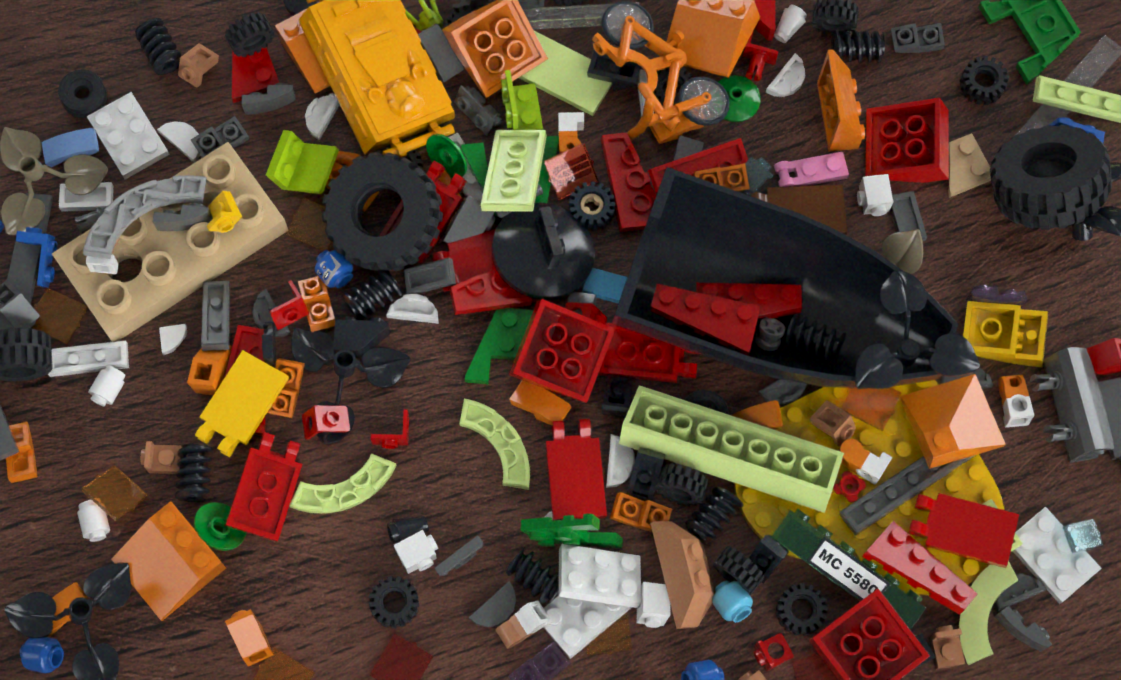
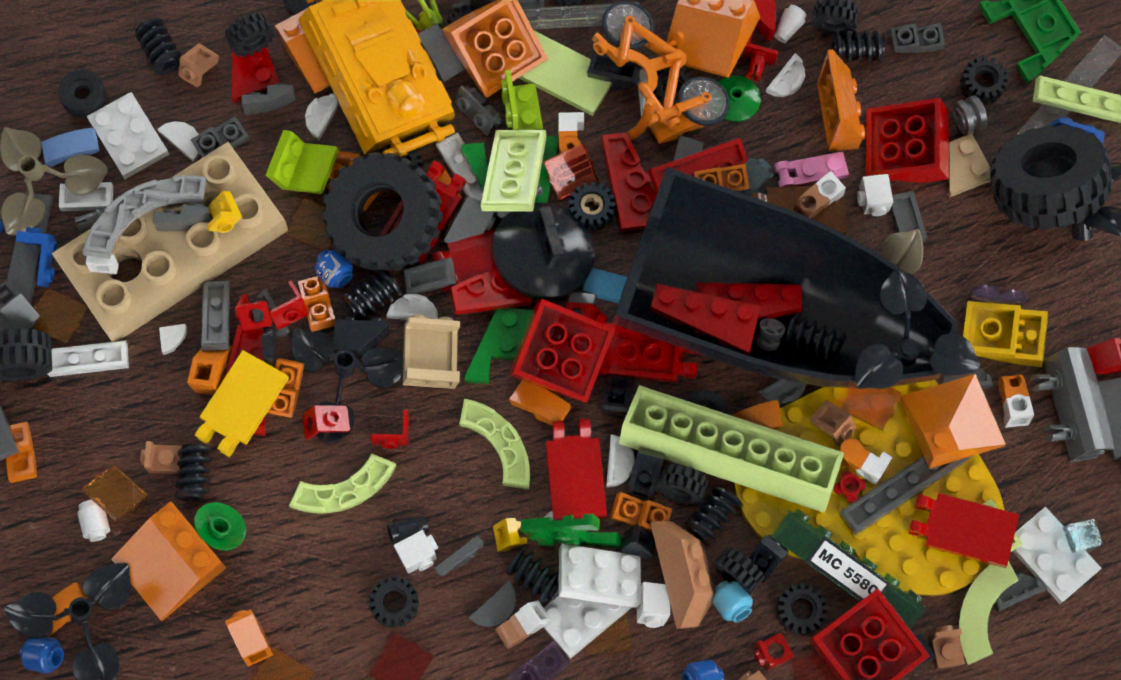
white brick [88,365,126,407] -> none
red tile [225,432,302,542] -> none
green dish [426,134,467,178] -> none
wing [861,521,978,615] -> none
dark grey slope [994,606,1052,652] -> none
none -> red bracket [235,294,272,331]
none -> tan panel [403,315,460,389]
none -> yellow tile [493,518,527,552]
none -> black slope [620,524,655,559]
none -> leg [795,171,846,218]
none -> flat silver wheel [952,96,987,136]

